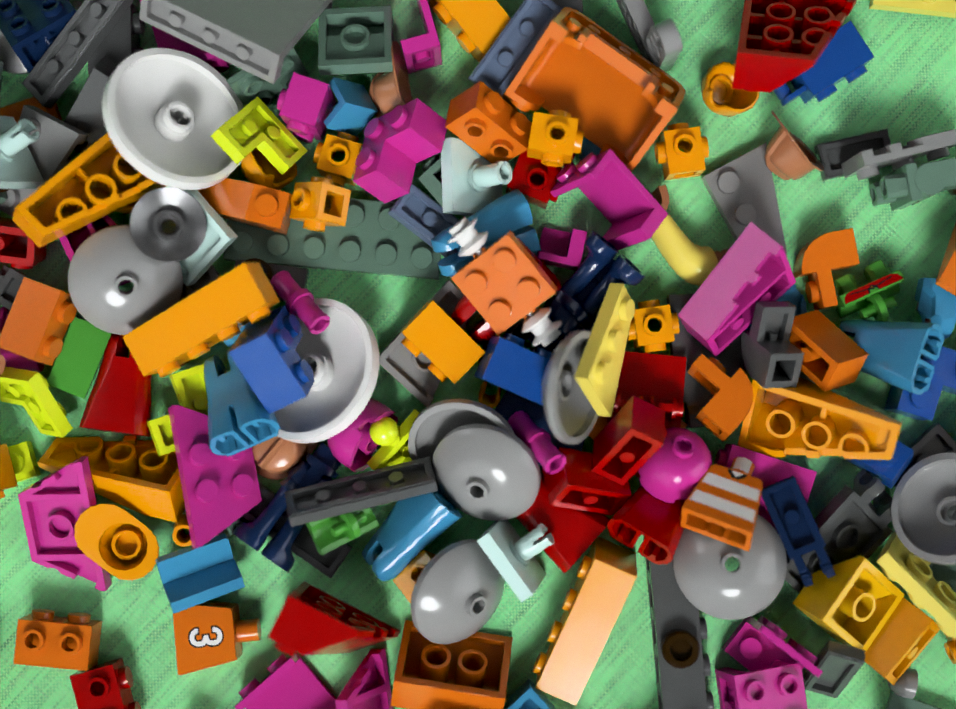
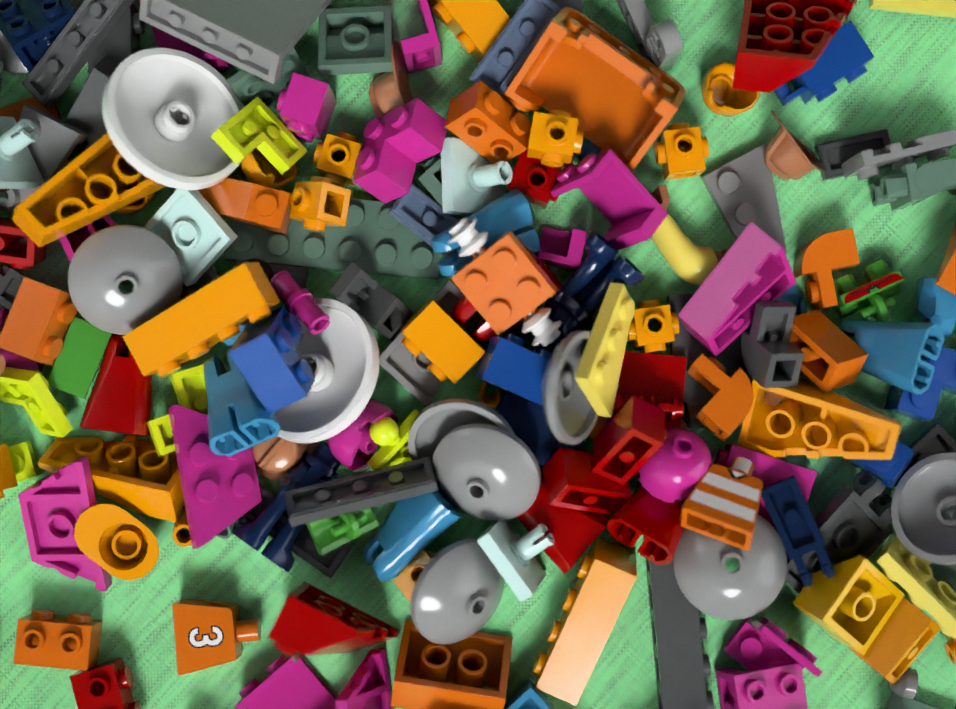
flat silver dish [129,187,207,263] -> none
dark azure panel [155,534,245,614] -> none
dark azure panel [324,77,378,136] -> none
dark pink pin [508,411,566,474] -> none
dark brown tile [661,629,700,669] -> none
dark grey tile [803,640,865,698] -> none
none -> dark grey brick [329,262,413,341]

